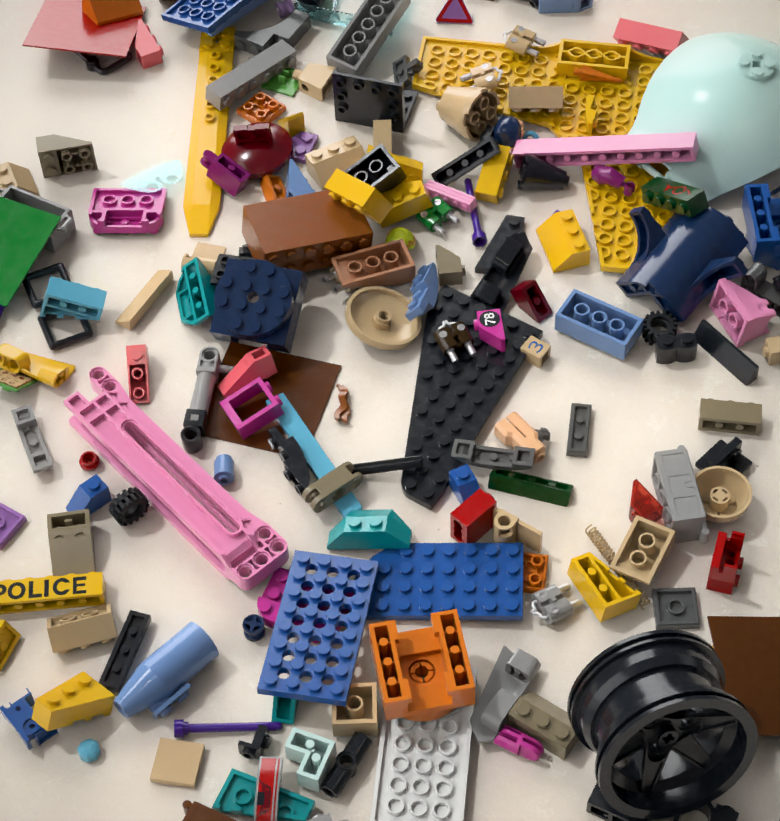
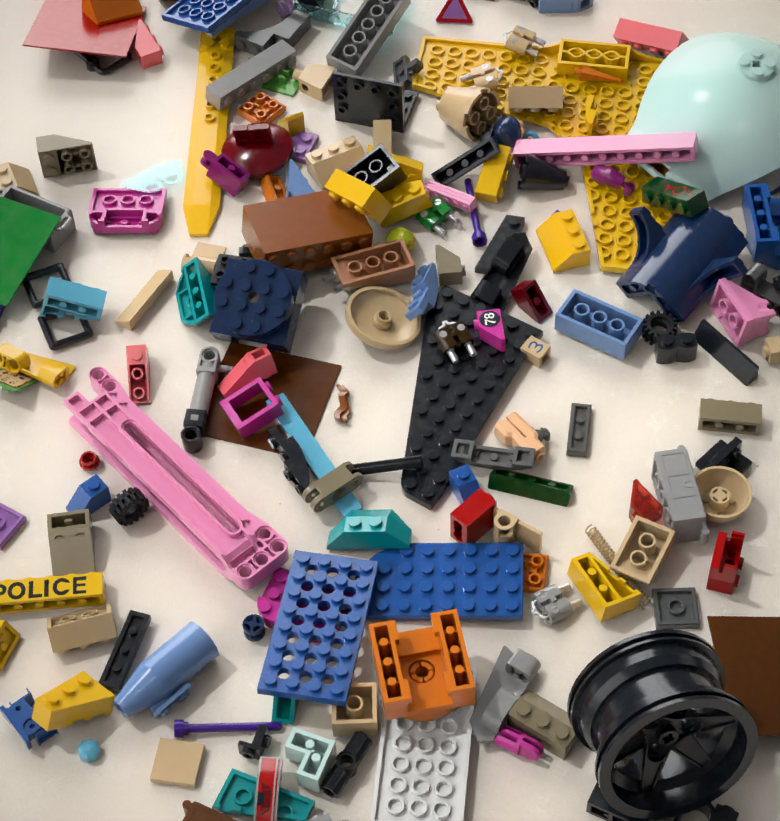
light grey slope [11,404,54,473] -> none
medium blue brick [214,454,234,485] -> none

